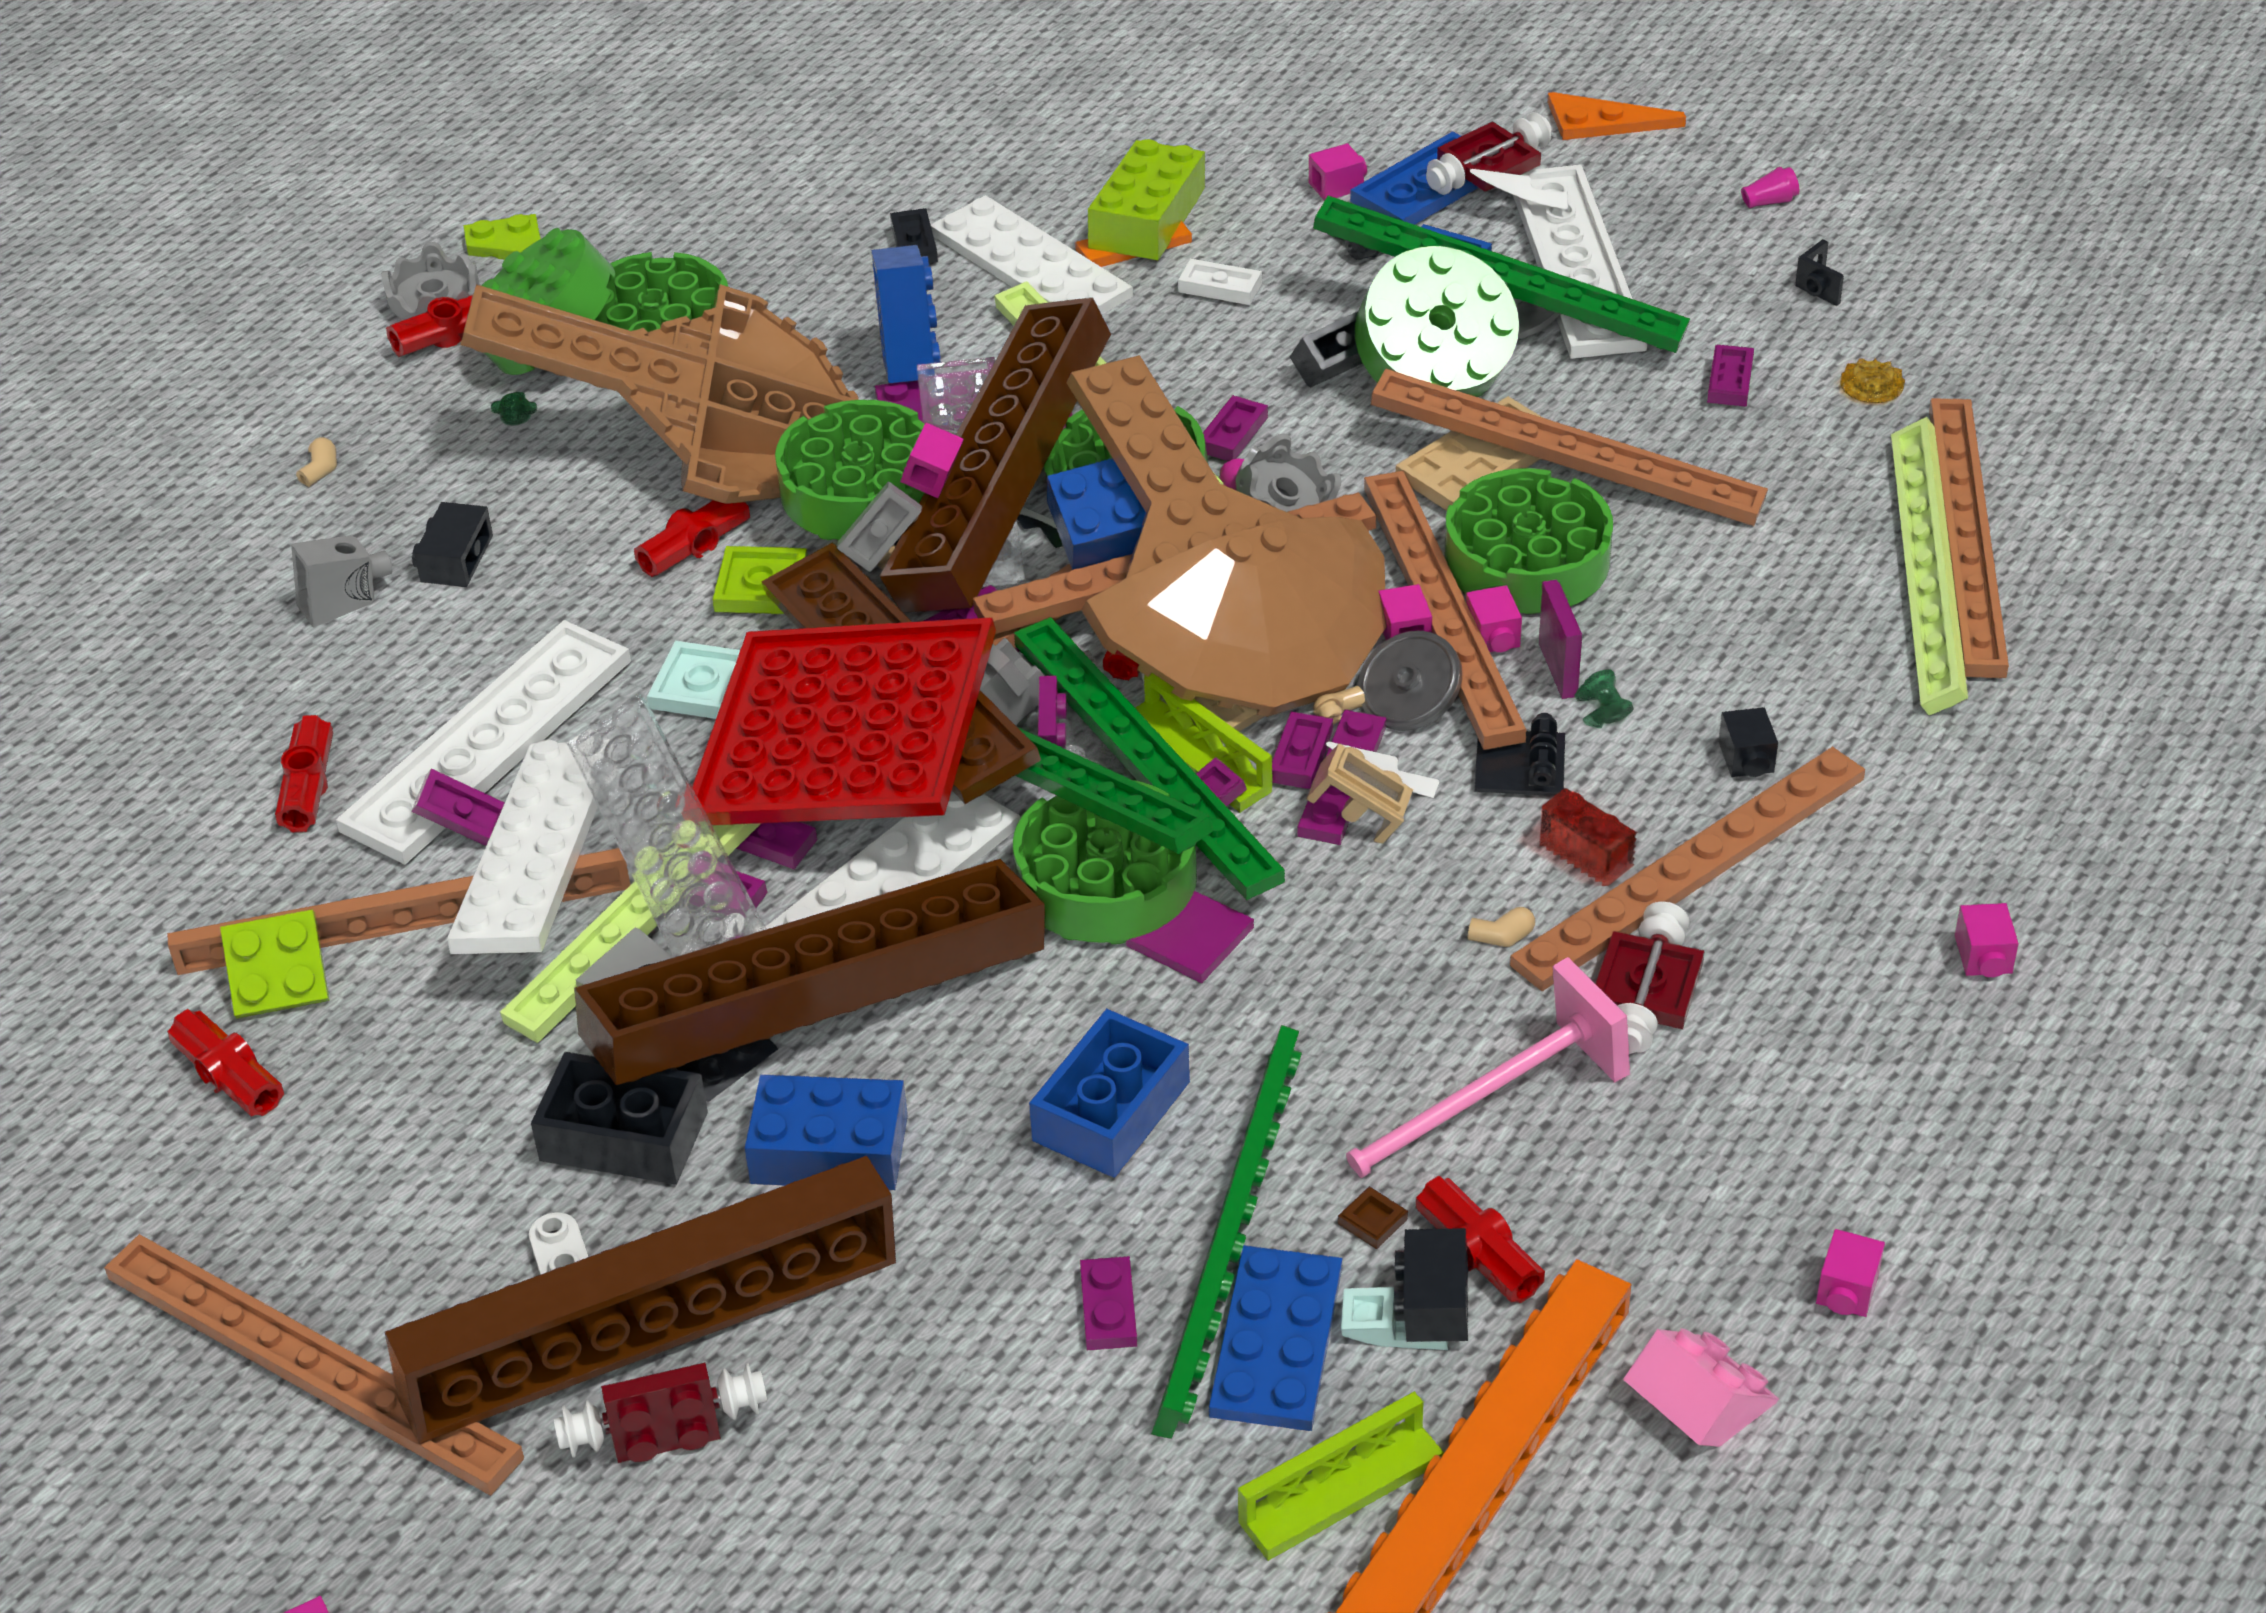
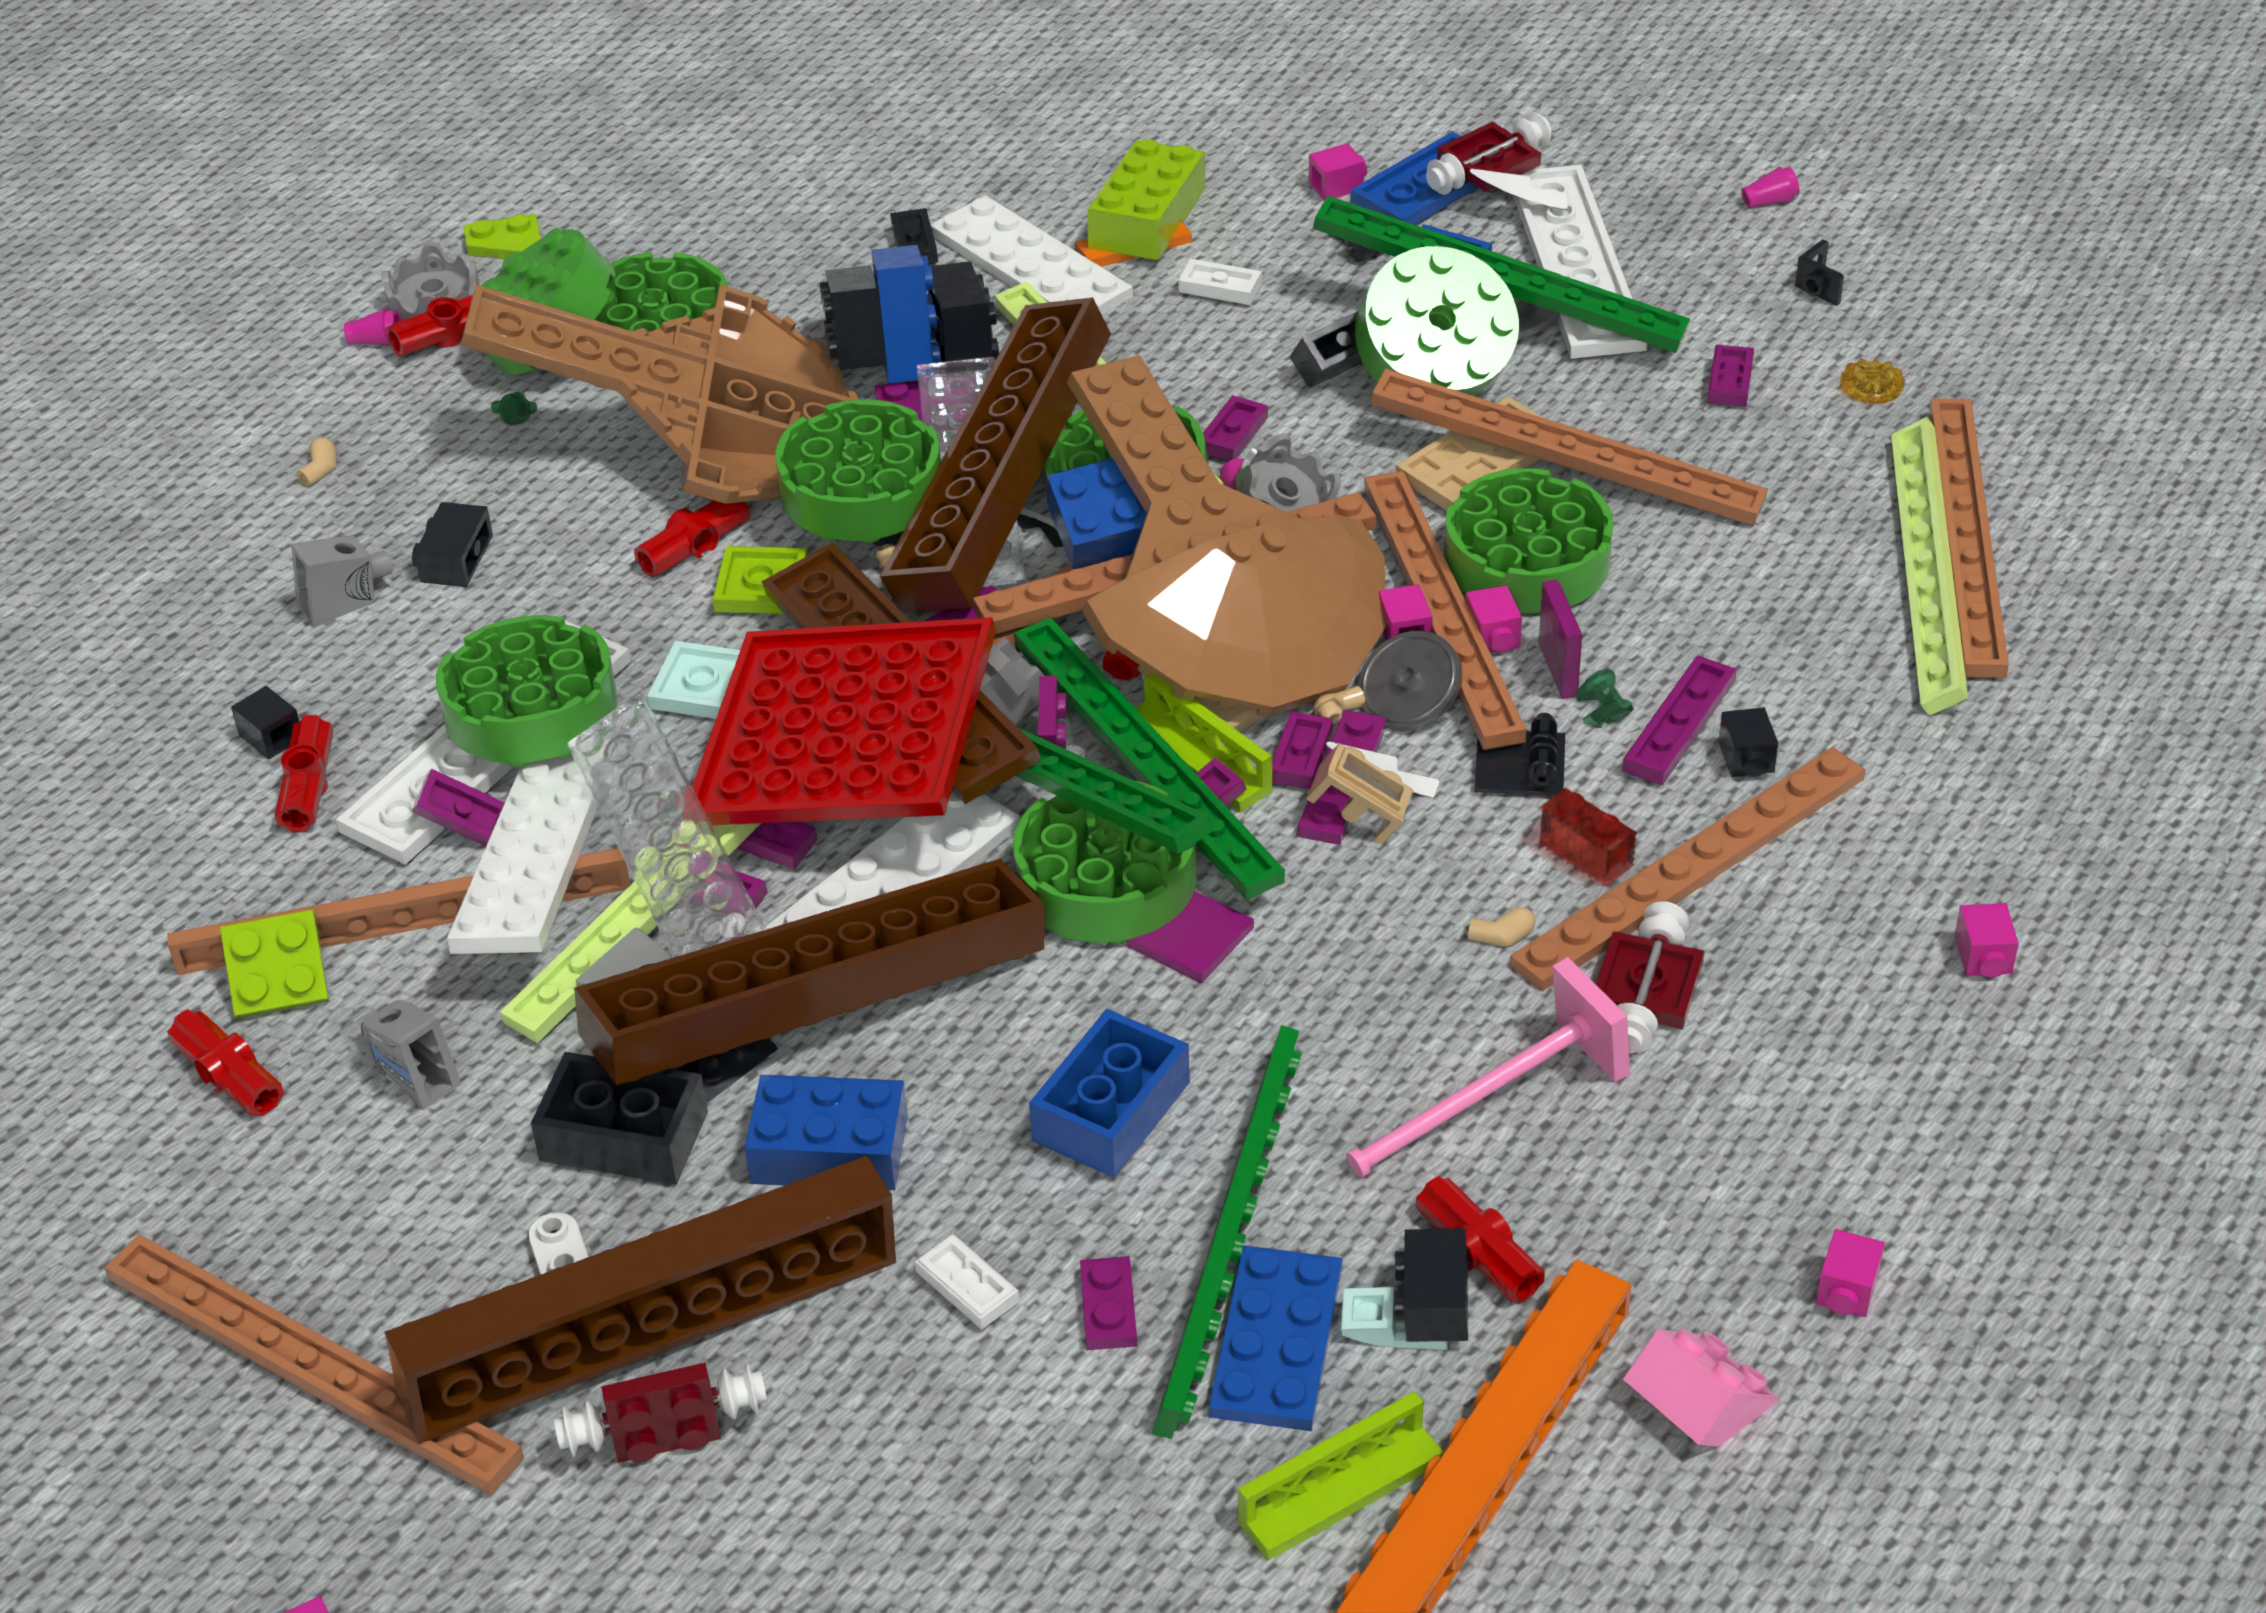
light grey plate [837,481,922,572] -> none
dark pink brick [900,422,964,498] -> none
reddish brown tile [1338,1186,1408,1249] -> none
orange wing [1547,92,1686,140] -> none
none -> black brick [231,686,299,760]
none -> dark pink cone [344,308,402,345]
none -> light grey torso [361,999,461,1110]
none -> bright green brick [436,615,618,767]
none -> black brick [819,265,887,370]
none -> white plate [915,1234,1020,1330]
none -> black brick [927,261,999,381]
none -> magenta plate [1622,655,1737,786]

